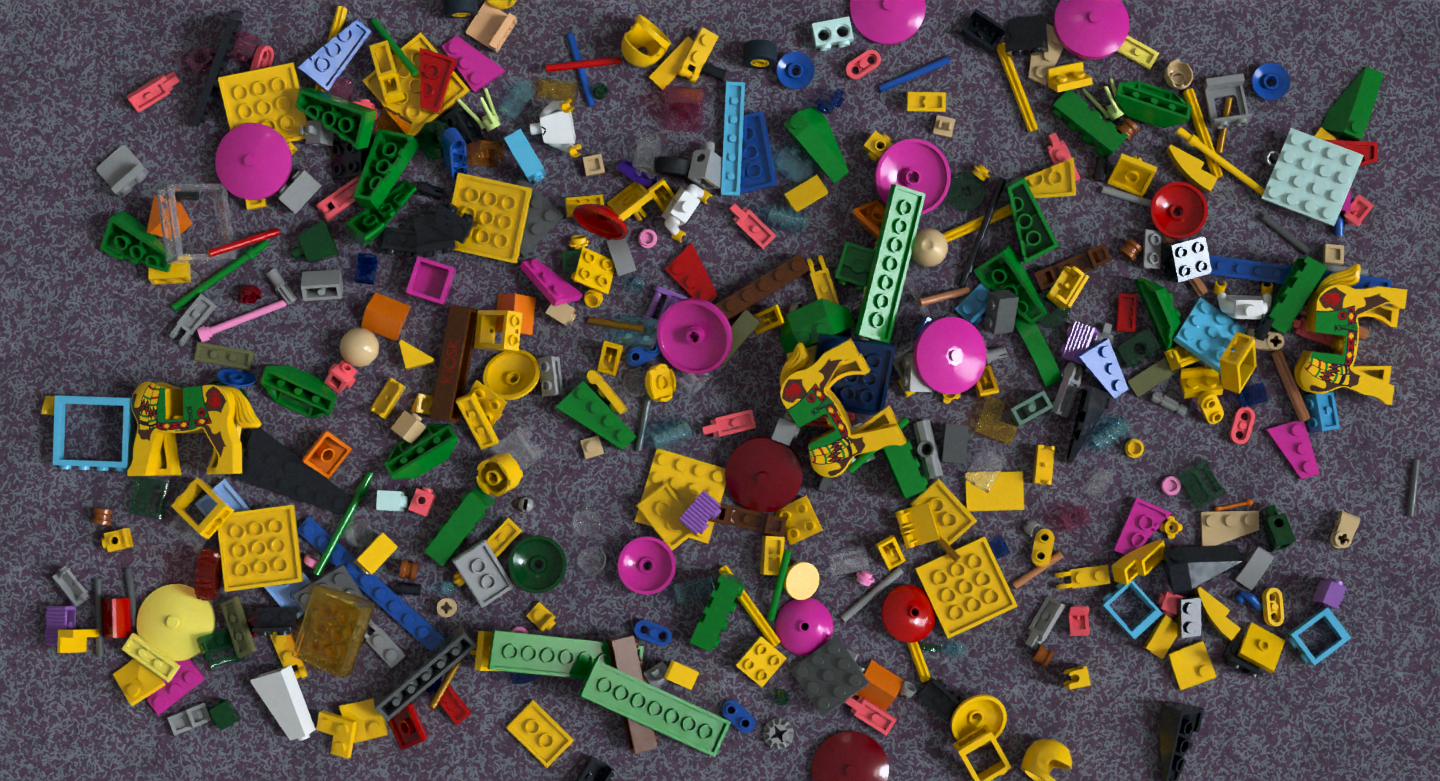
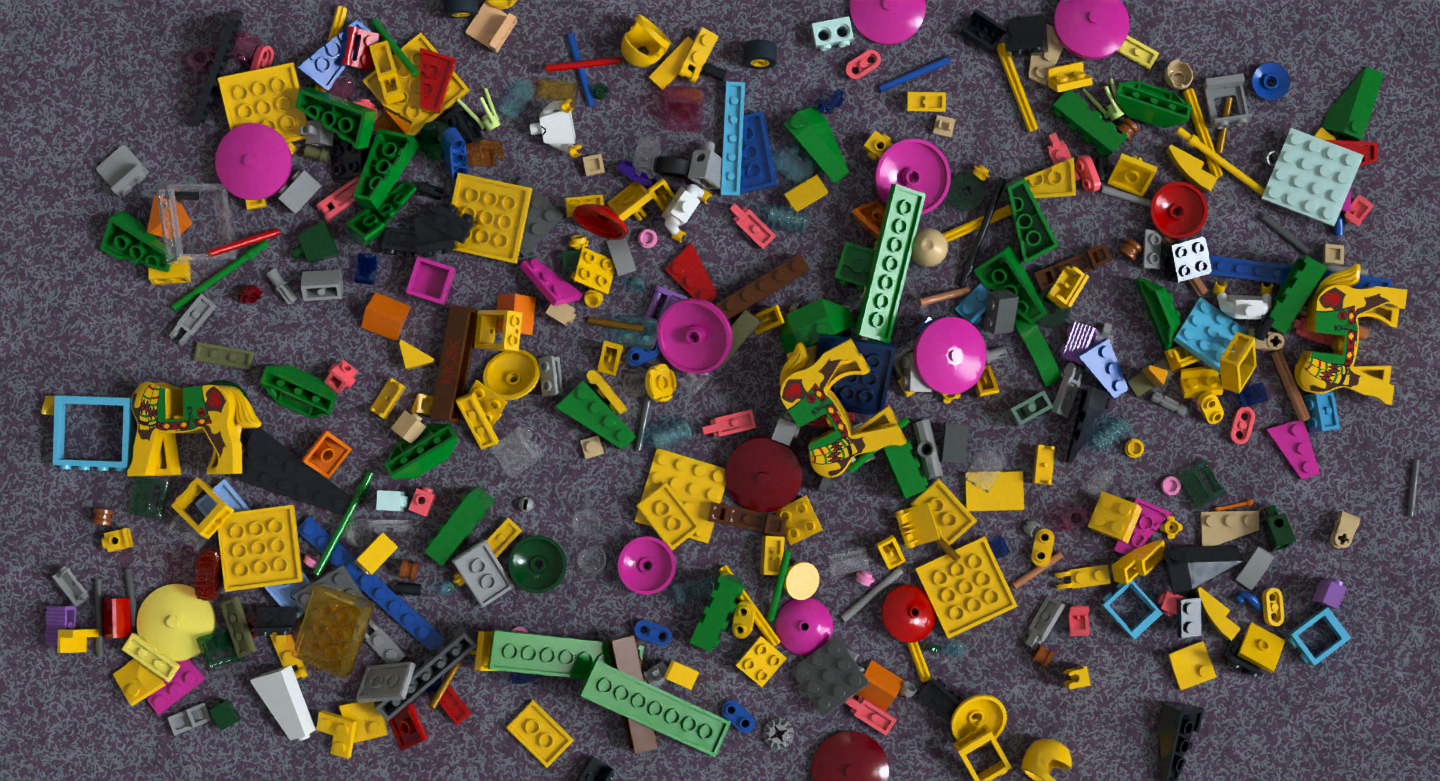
coral hinge [127,71,180,113] -> none
bright pink piece [197,299,287,342] -> none
blue dish [216,368,256,389] -> none
tan piece [339,327,379,367] -> none
tan wheel [437,598,457,617] -> none
dark pink wing [442,35,506,93] -> none
yellow brick [476,453,523,497] -> none
medium azure window [504,128,546,183] -> none
yellow bracket [526,602,556,632] -> none
medium lavender brick [678,490,721,535] -> none
clear green hinge [774,689,790,706] -> none
blue dish [777,52,815,90] -> none
yellow hinge [806,255,839,304] -> none
clear yellow plate [974,396,1017,445] -> none
clear green brick [1114,328,1161,369] -> none
red plate [1115,293,1138,333] -> none
yellow panel [1143,615,1177,659] -> none
none -> olive pin [304,145,330,163]
none -> red plate [340,26,380,71]
none -> light grey tile [356,662,416,703]
none -> clear plate [369,520,411,532]
none -> yellow plate [732,600,756,639]
none -> coral plate [1075,155,1101,193]
none -> yellow brick [1088,491,1142,544]
none -> light orange slope [1142,365,1168,387]

